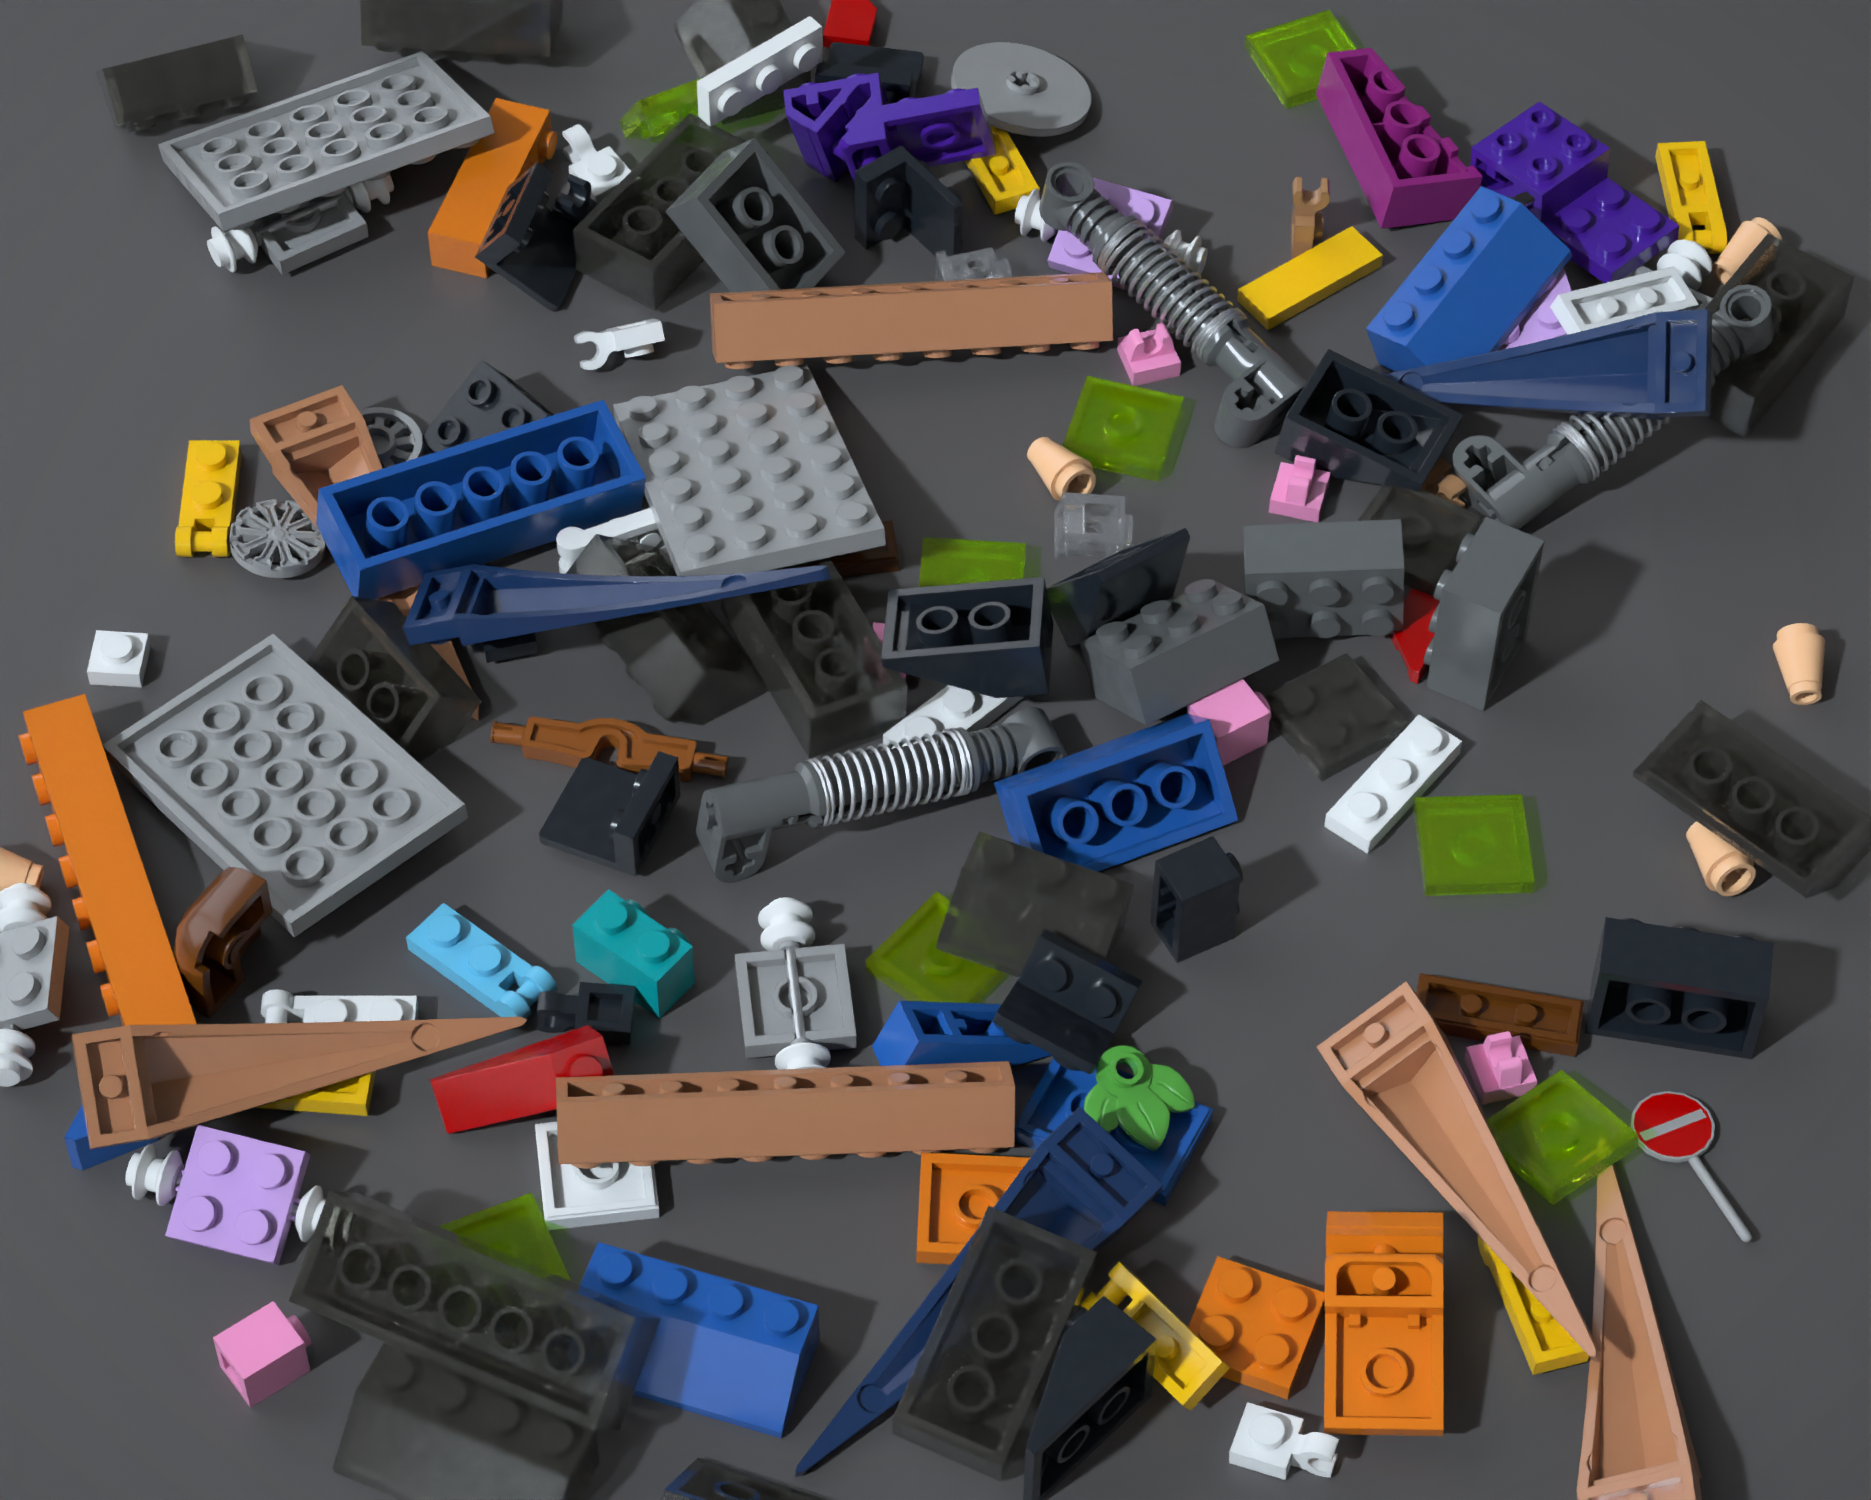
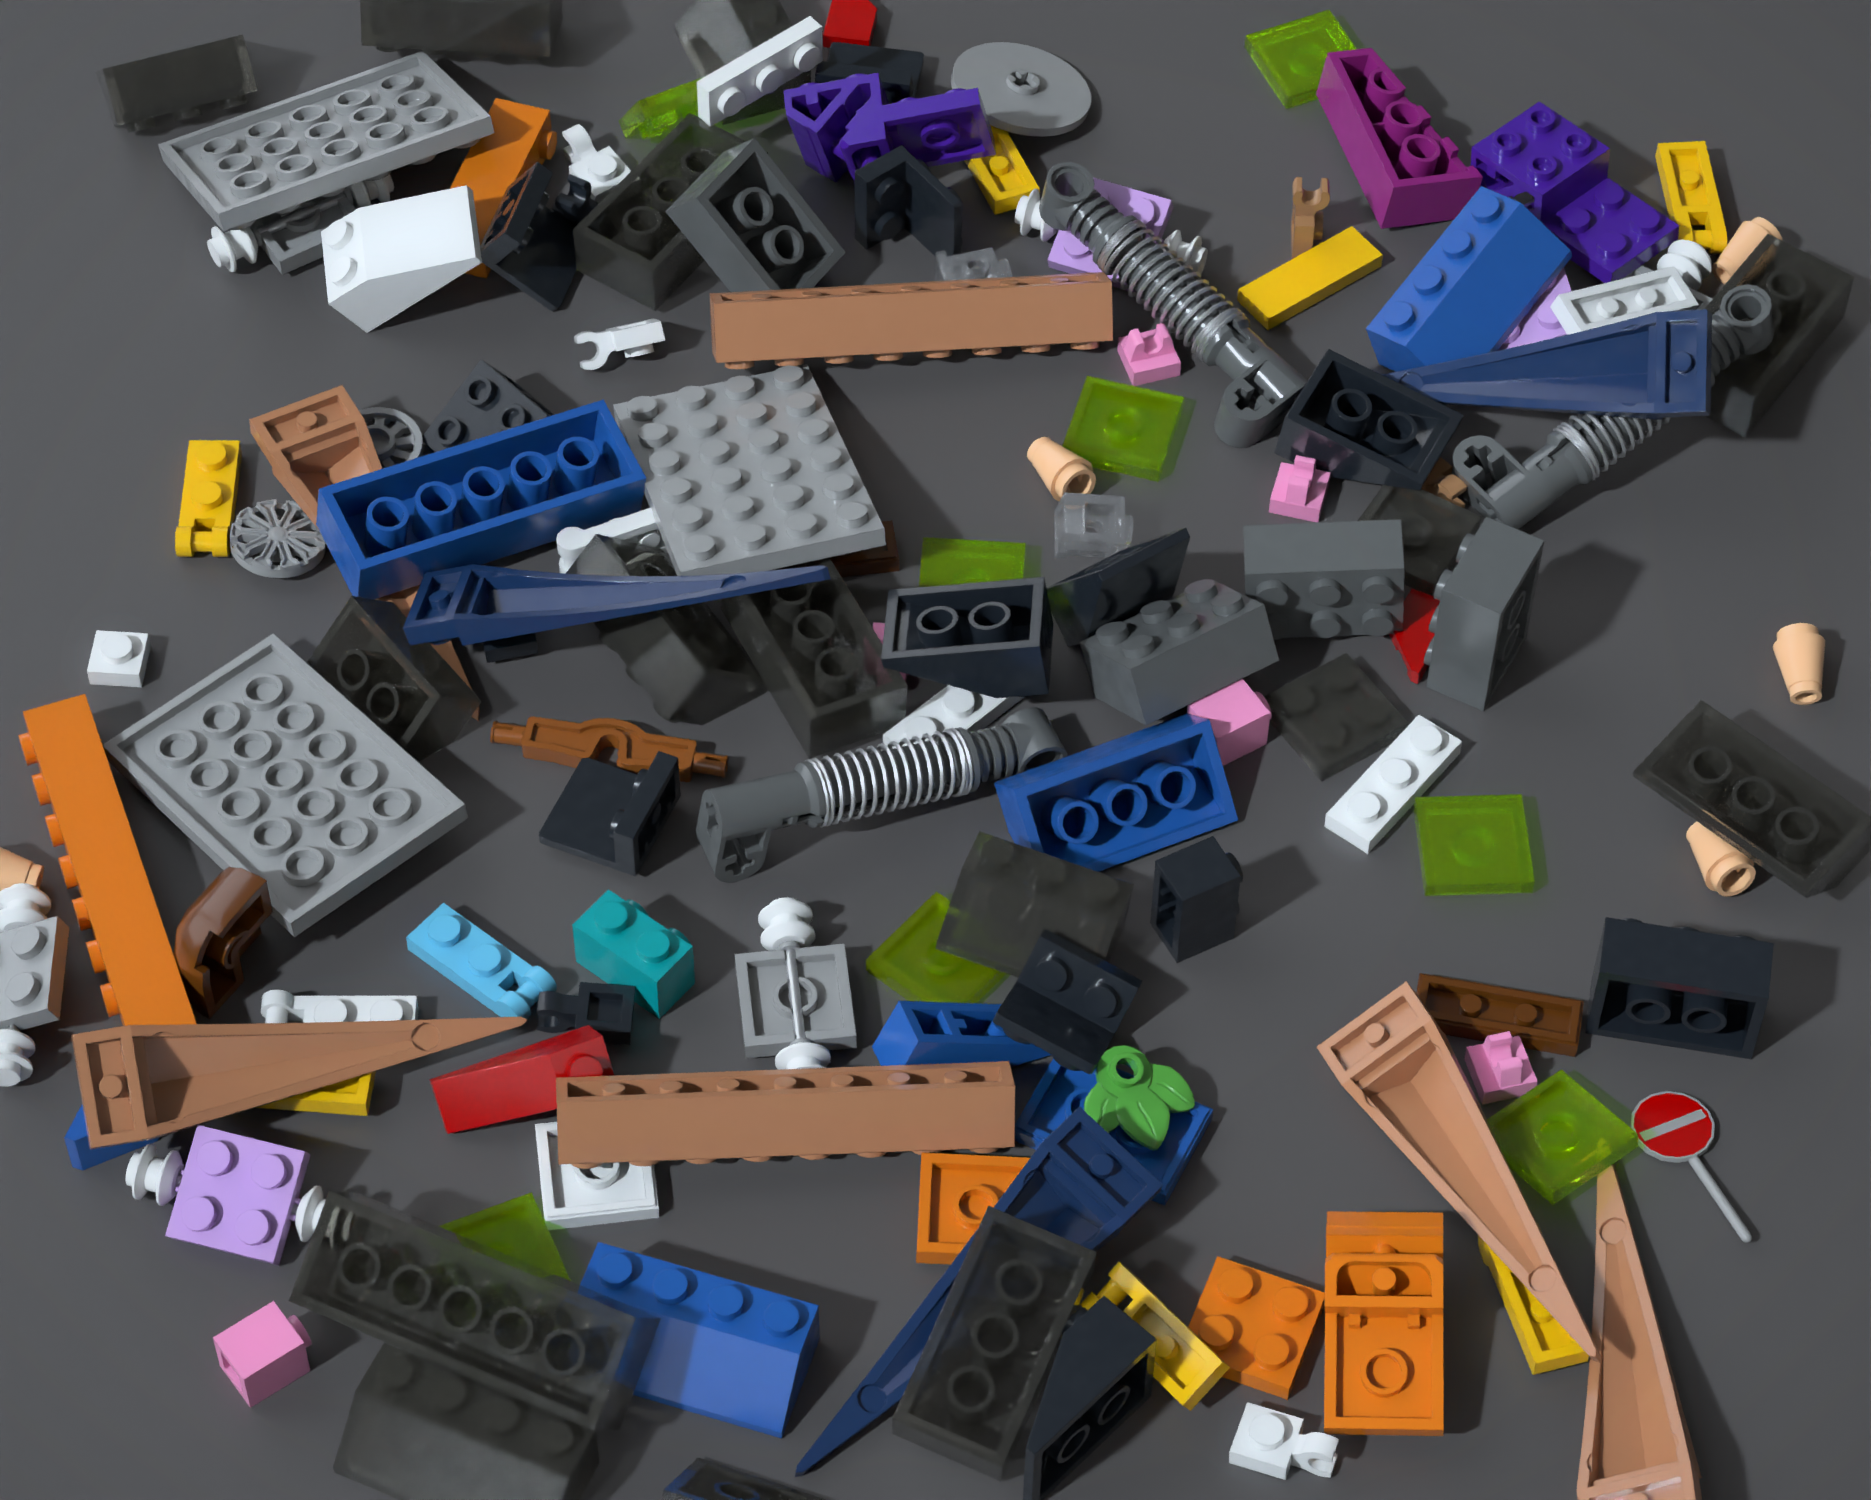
none -> white slope [321,185,482,333]

